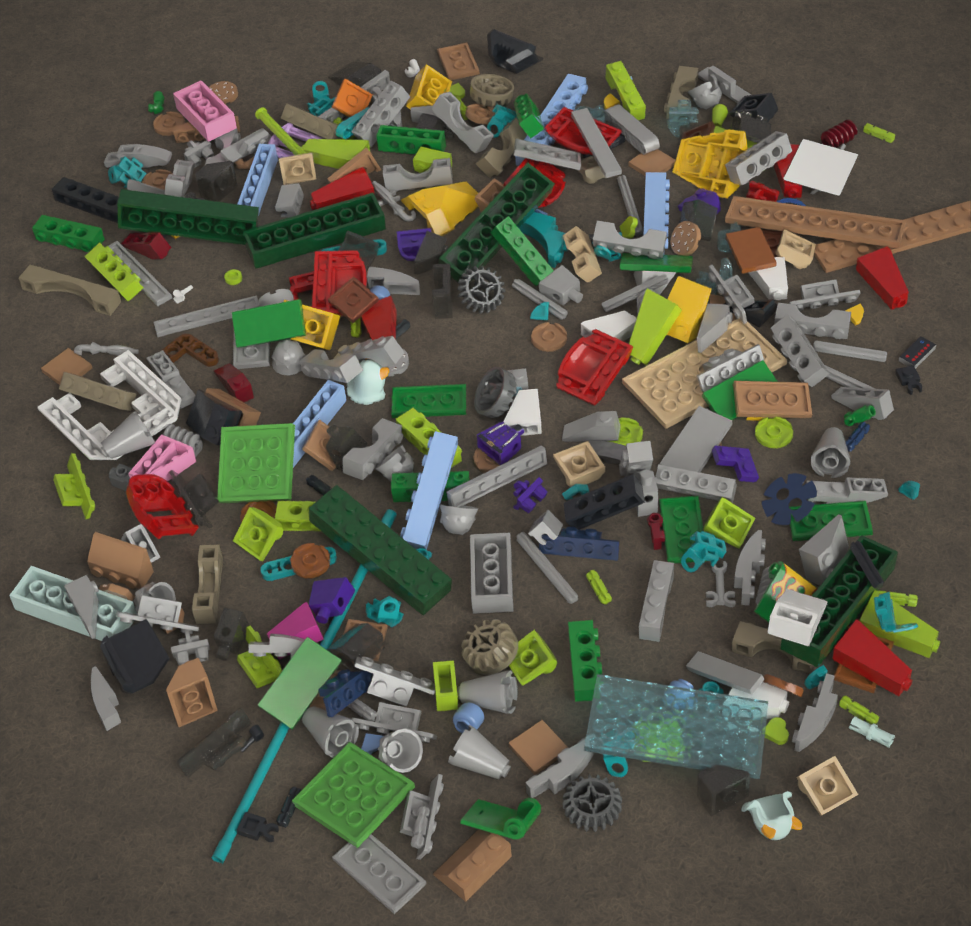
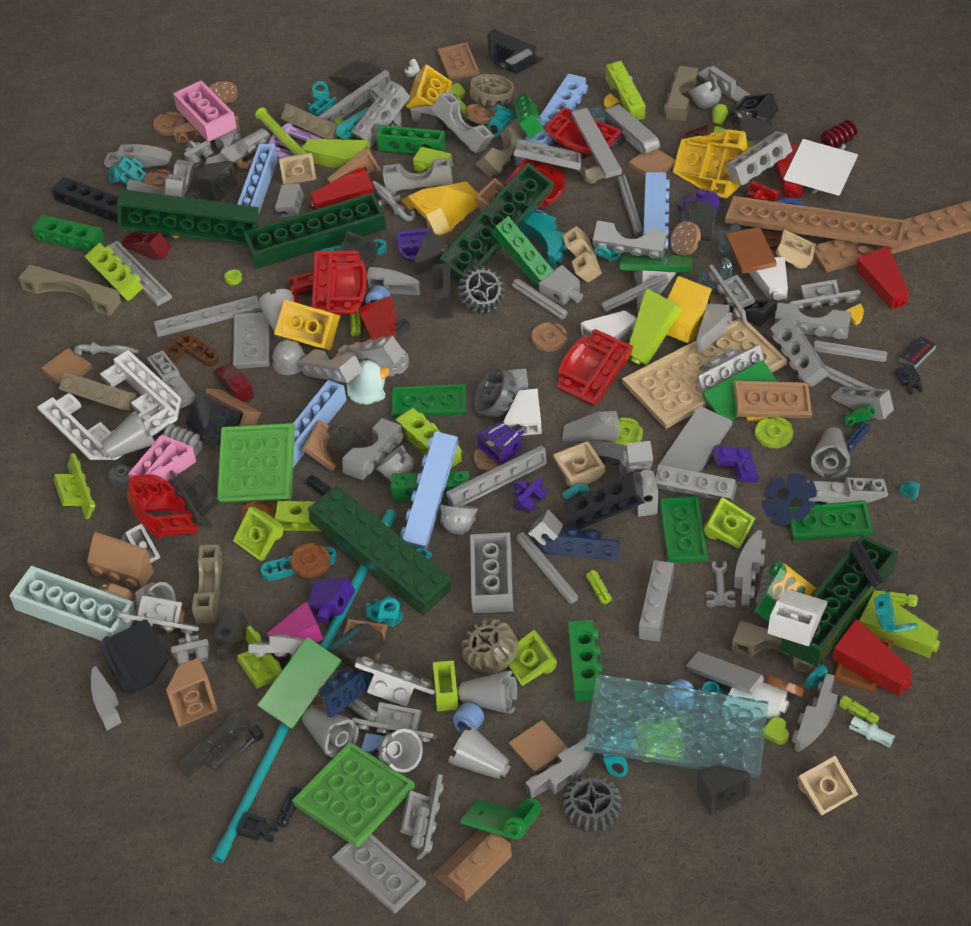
light grey slope [64,575,99,639] -> none
green arm [148,91,165,114] -> none
white hand [173,285,193,303] -> none
green tile [232,299,306,348] -> none
copper tile [328,276,379,323] -> none
orange tile [332,79,373,117] -> none
teal tile [530,302,549,320] -> none
lime tile [620,216,638,239] -> none
dark red plate [647,513,665,550] -> none
clear light blue piece [667,100,699,138] -> none
teal piece [681,531,727,572] -> none
light aqua hair [741,791,802,840] -> none
light grey slope [799,514,849,586] -> none
lime axle [863,123,895,143] -> none

